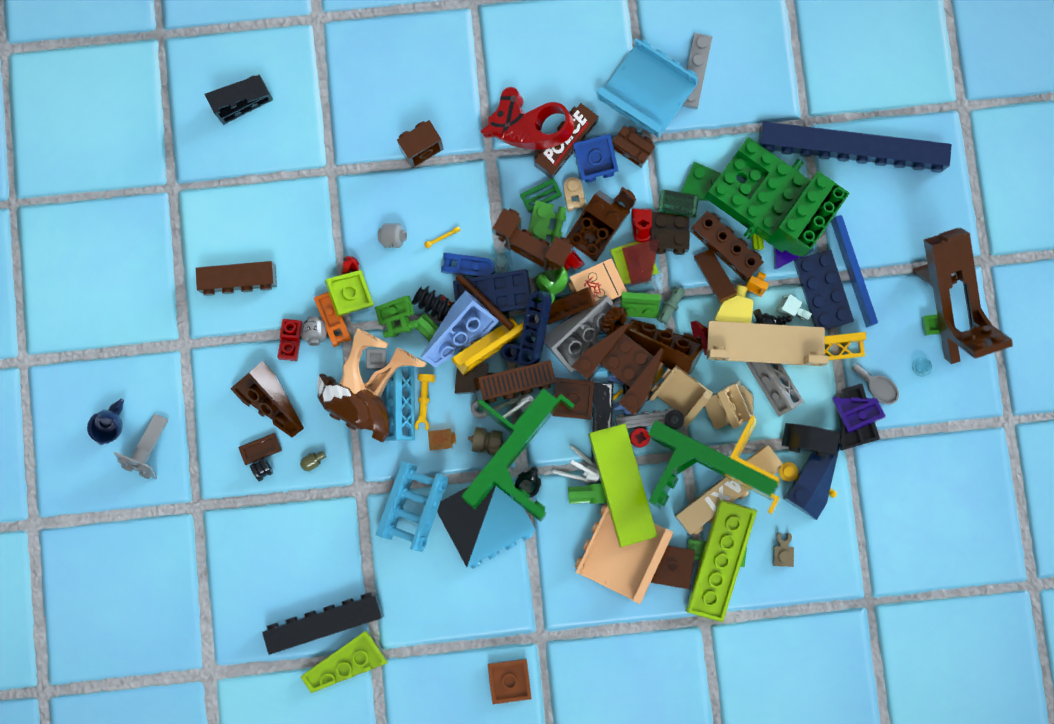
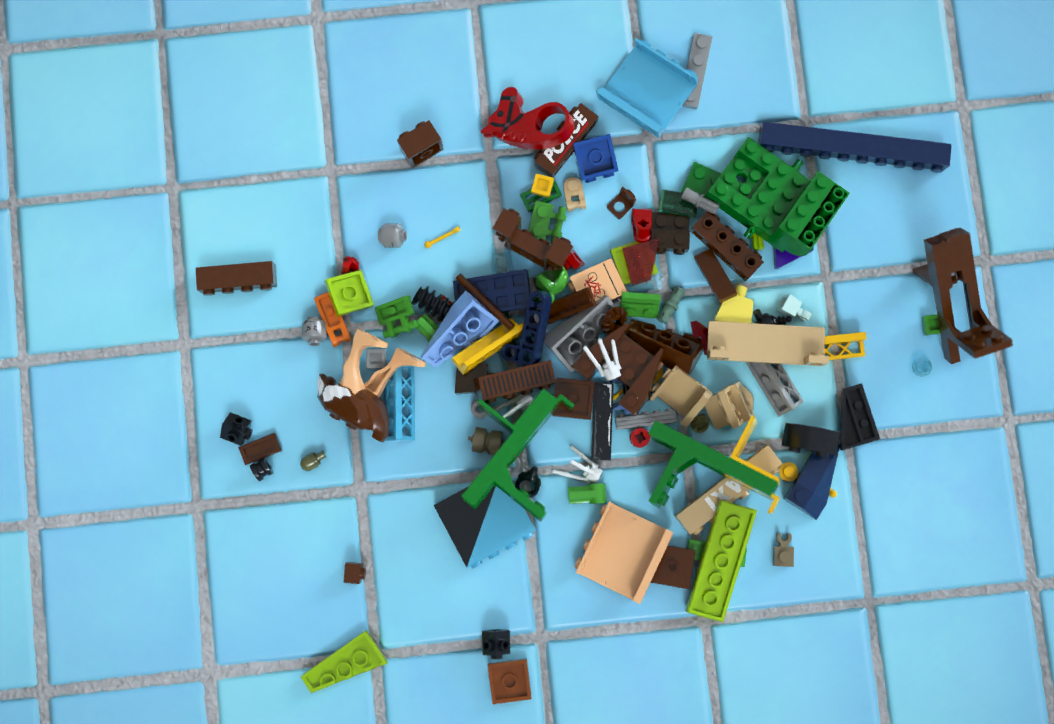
dark blue hair [87,399,124,445] -> none
light grey piece [114,414,168,479] -> none
black wedge [204,75,273,125] -> none
reddish brown wedge [230,361,304,437] -> none
black brick [262,592,384,655] -> none
red slope [277,319,302,361] -> none
medium azure fence [375,461,449,552] -> none
yellow piece [415,374,435,430] -> none
clear orange bracket [428,428,456,451] -> none
blue plate [441,253,495,277] -> none
reddish brown slope [566,190,631,261] -> none
lime tile [588,424,658,547] -> none
reddish brown brick [612,125,655,168] -> none
black plate [665,410,684,429] -> none
light orange tile [745,271,769,297] -> none
dark blue plate [794,250,854,330] -> none
blue tile [831,215,878,328] -> none
dark purple wing [832,397,886,433] -> none
light grey piece [851,363,899,405] -> none
none -> black brick [220,412,253,446]
none -> reddish brown plate [343,562,366,584]
none -> black brick [482,629,510,659]
none -> yellow tile [531,173,554,198]
none -> white plant [583,338,621,381]
none -> light grey axle [681,188,720,214]
none -> olive plate [690,414,709,433]

